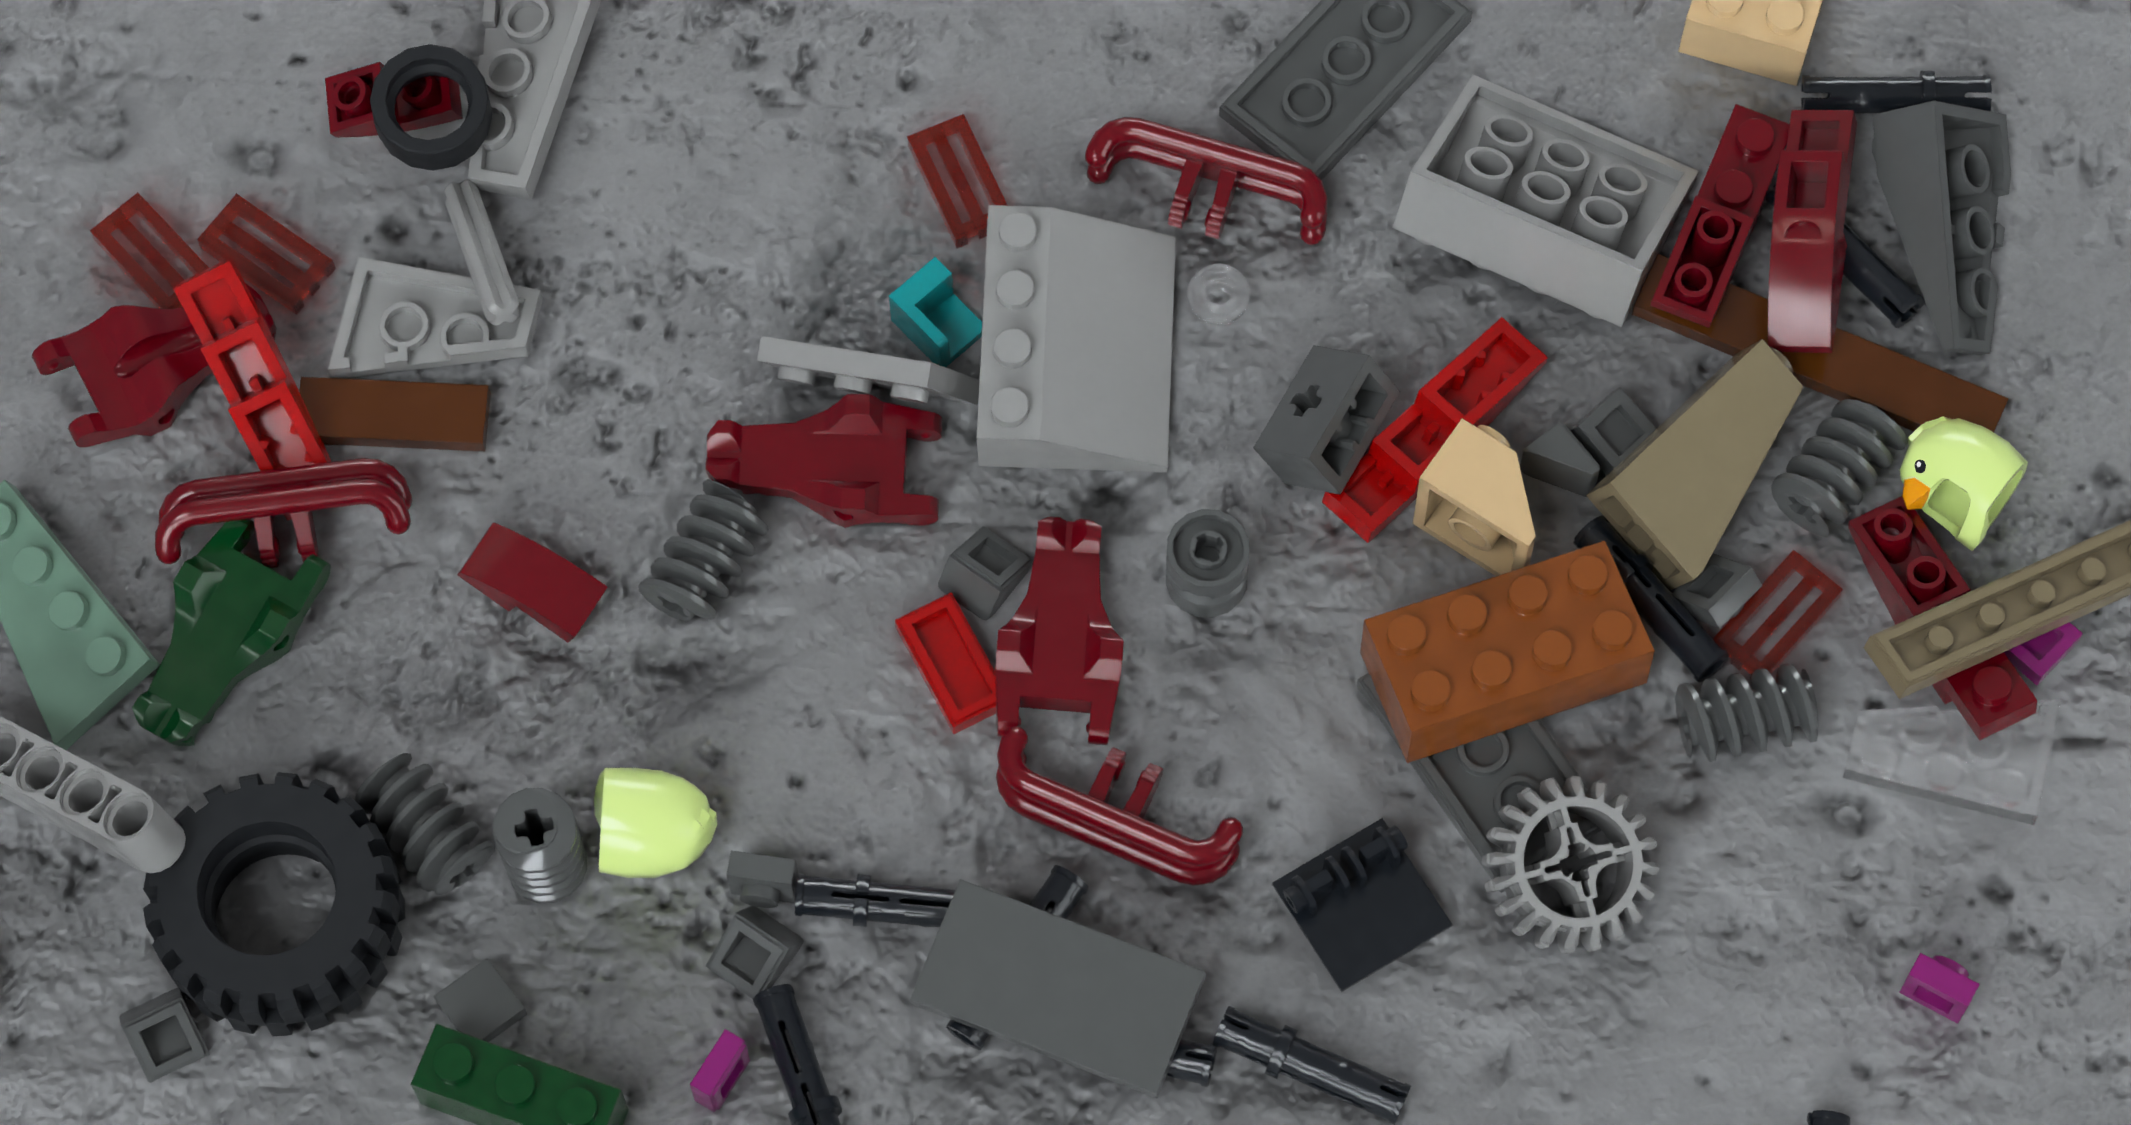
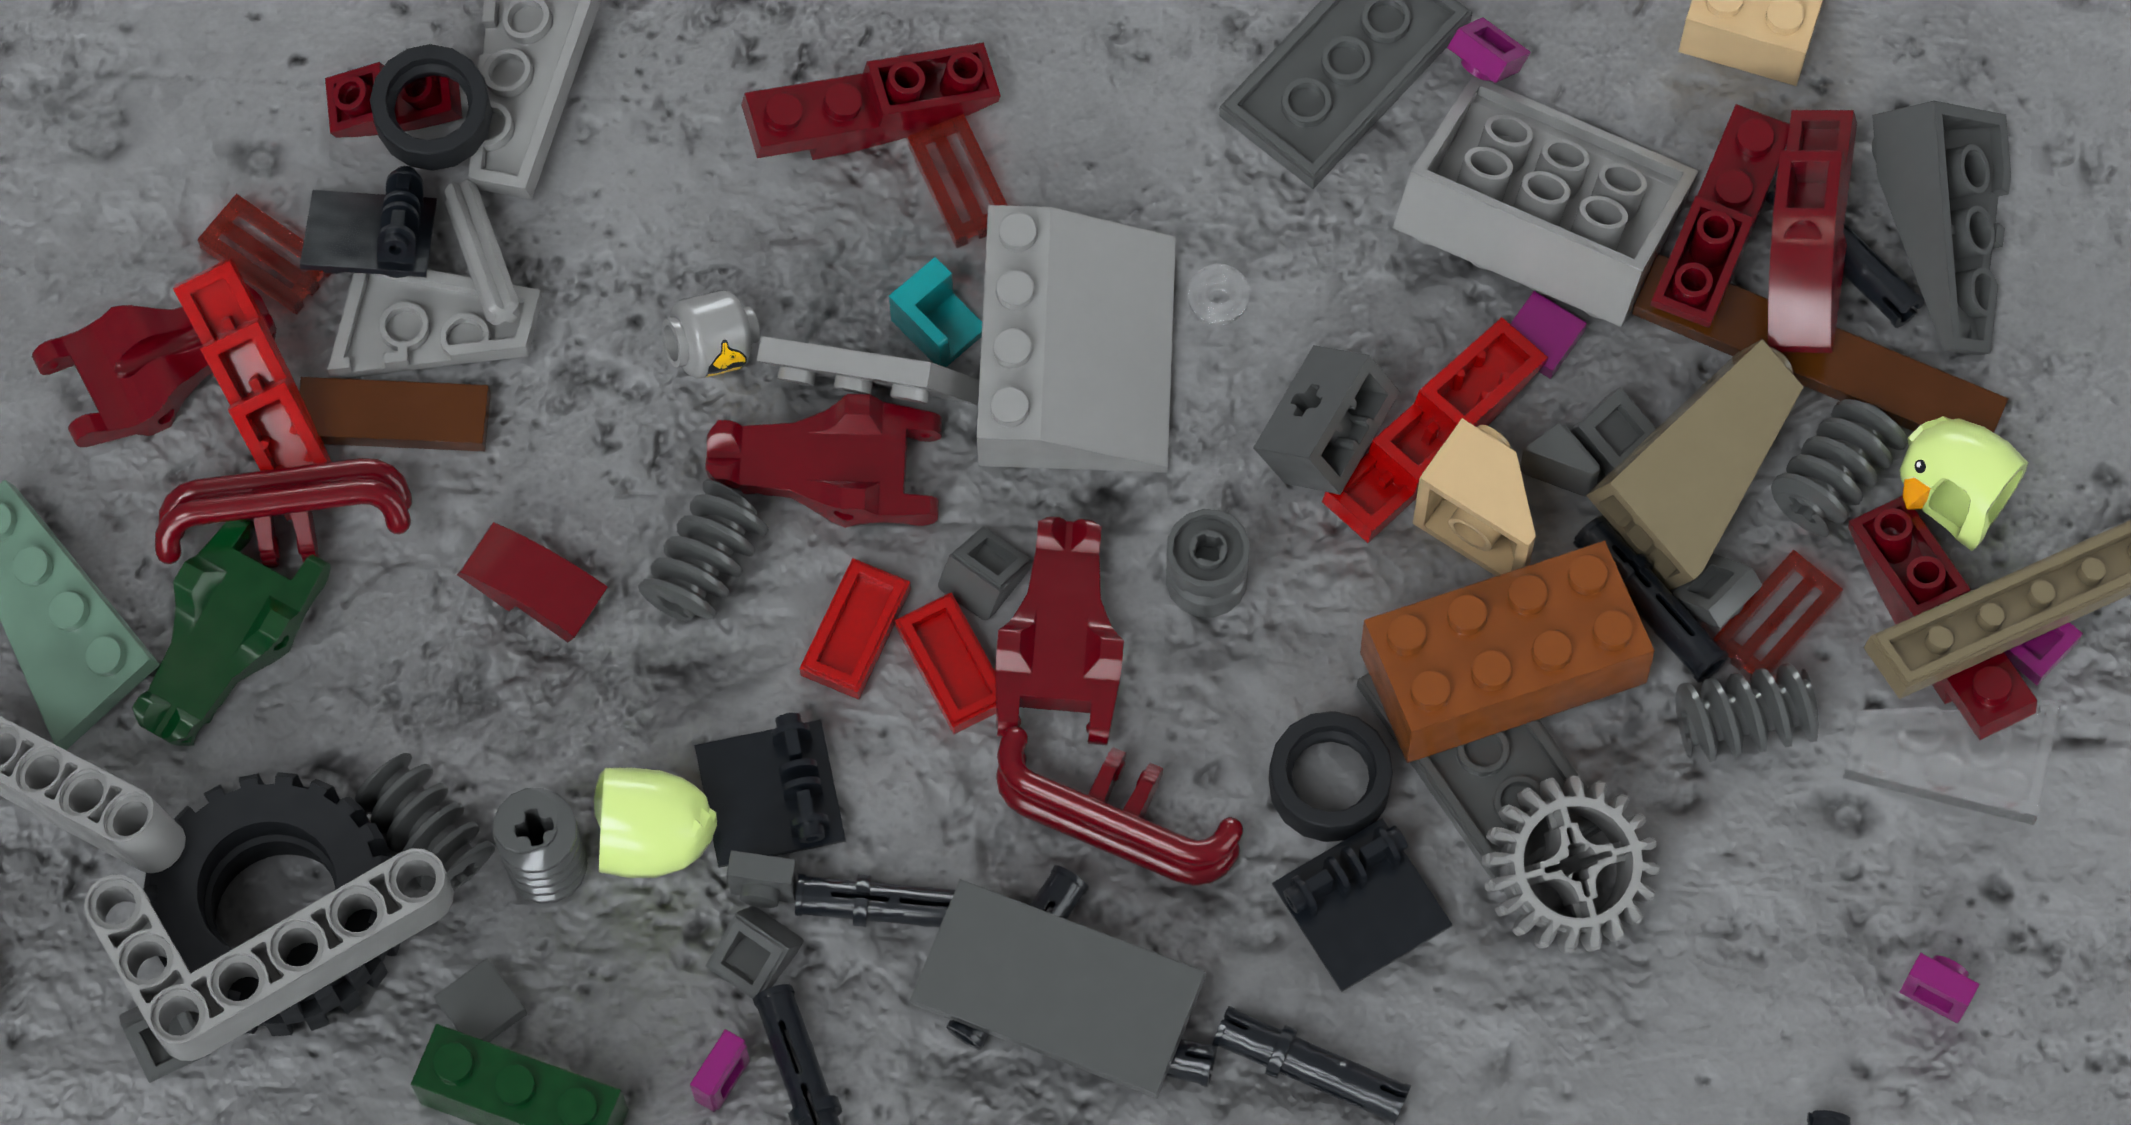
clear red tile [90,192,209,309] -> none
dark red piece [1085,117,1328,245] -> none
black pin [1801,71,1992,113] -> none
none -> light grey beam [84,848,454,1061]
none -> black hinge [300,166,437,278]
none -> light grey head [662,290,760,378]
none -> black hinge [694,713,846,868]
none -> dark red slope [741,42,1001,160]
none -> red tile [799,558,911,700]
none -> black tyre [1268,711,1393,842]
none -> magenta plate [1447,17,1531,83]
none -> magenta tile [1510,291,1587,379]

